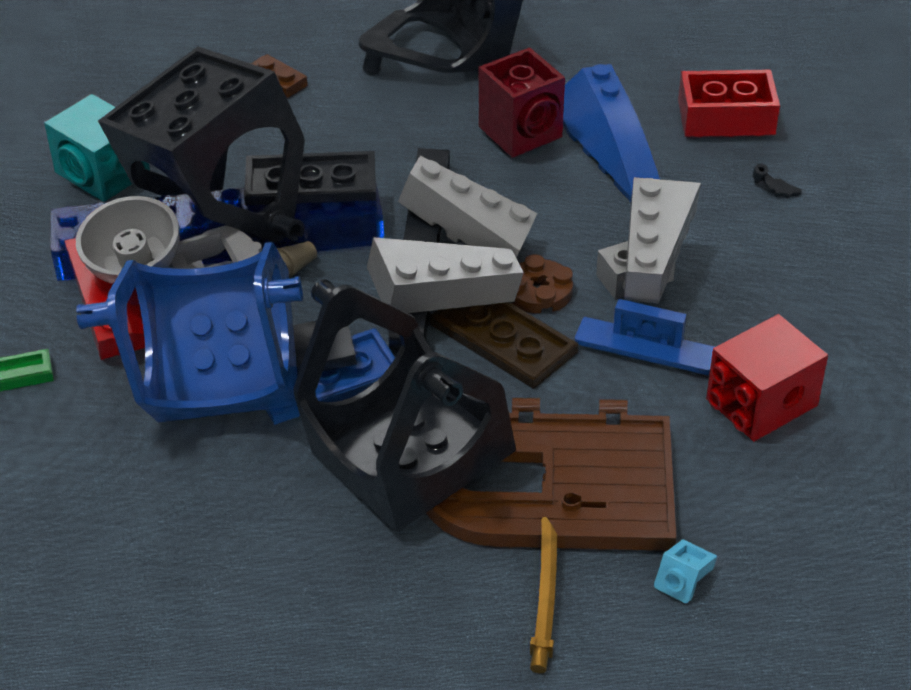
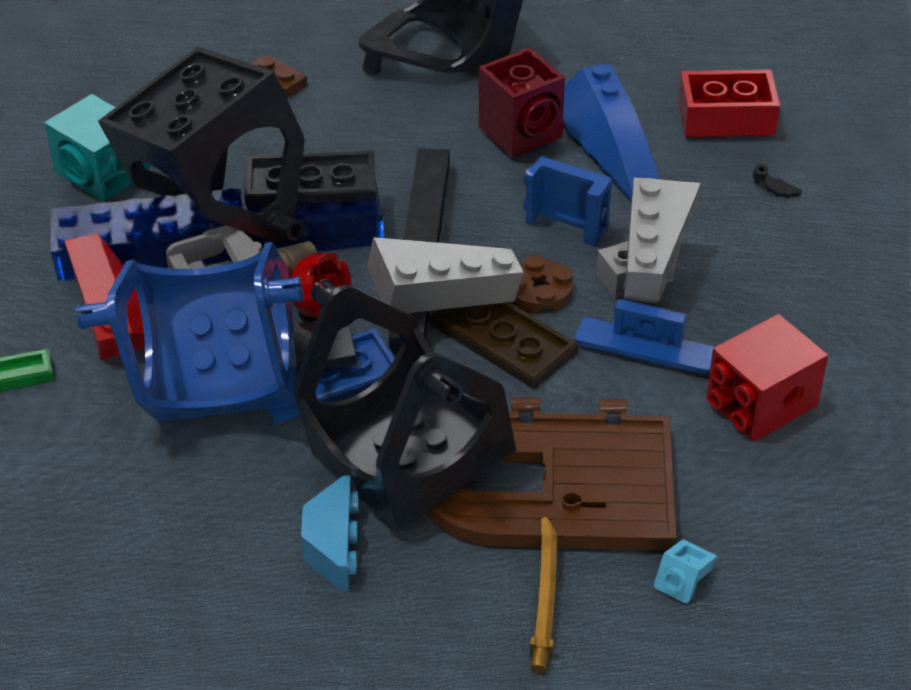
light grey piece [76,196,180,284] -> none
light grey wedge [398,156,538,257] -> none
none -> red cylinder [290,253,352,320]
none -> dark azure slope [301,476,359,591]
none -> blue panel [523,156,612,247]

